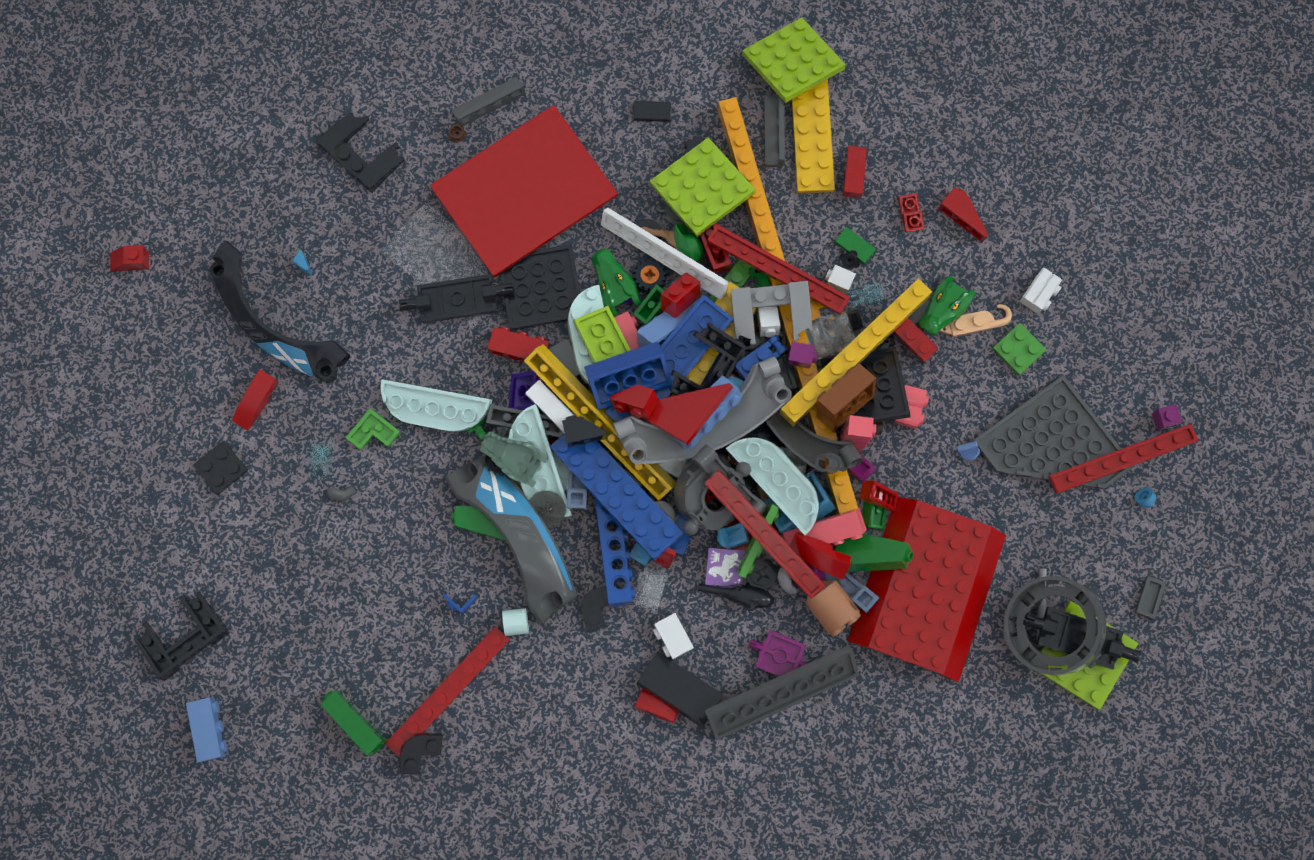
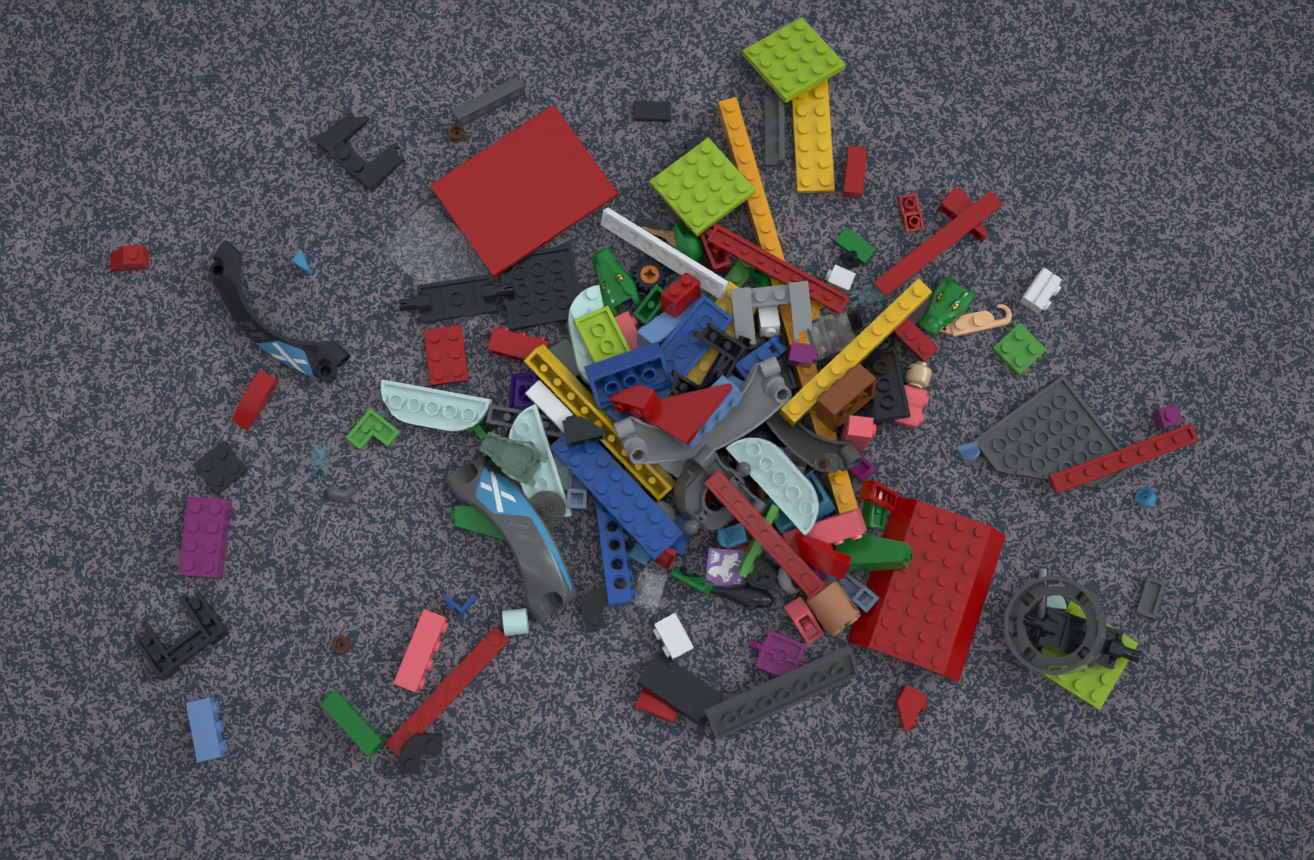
none -> magenta brick [178,497,232,580]
none -> reddish brown plate [332,635,351,655]
none -> coral brick [393,609,449,693]
none -> red plate [424,325,469,386]
none -> green slope [671,567,714,596]
none -> coral slope [784,596,824,644]
none -> red tile [873,190,1003,298]
none -> red slope [895,684,928,731]
none -> tan head [904,361,932,389]
none -> light aqua tile [1046,596,1066,609]

